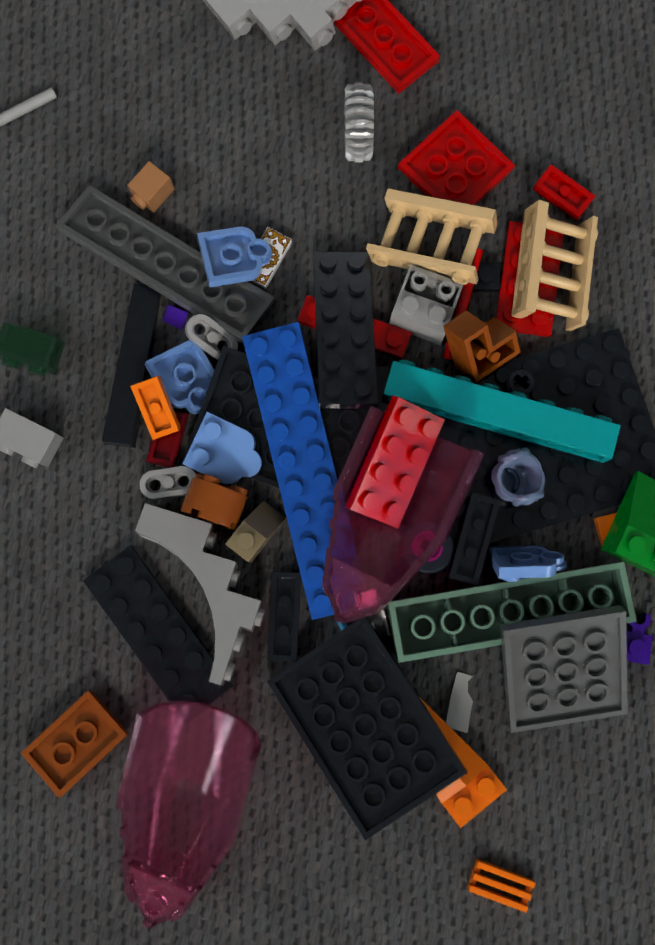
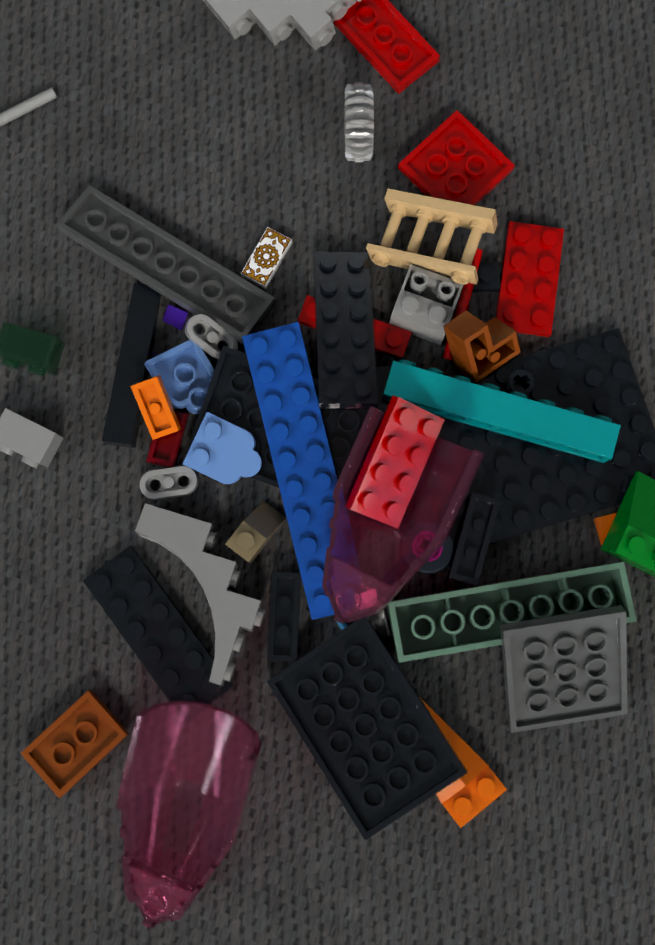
medium nougat brick [127,161,174,213] -> none
dark orange brick [180,474,248,530] -> none
medium blue plate [197,227,272,288] -> none
light grey sticker [446,672,473,733] -> none
orange tile [467,858,536,913] -> none
medium blue plate [487,546,567,582] -> none
sand blue hair [491,447,545,507] -> none
tan fence [511,200,598,331] -> none
red plate [532,164,595,221] -> none
dark purple plate [626,613,653,665] -> none

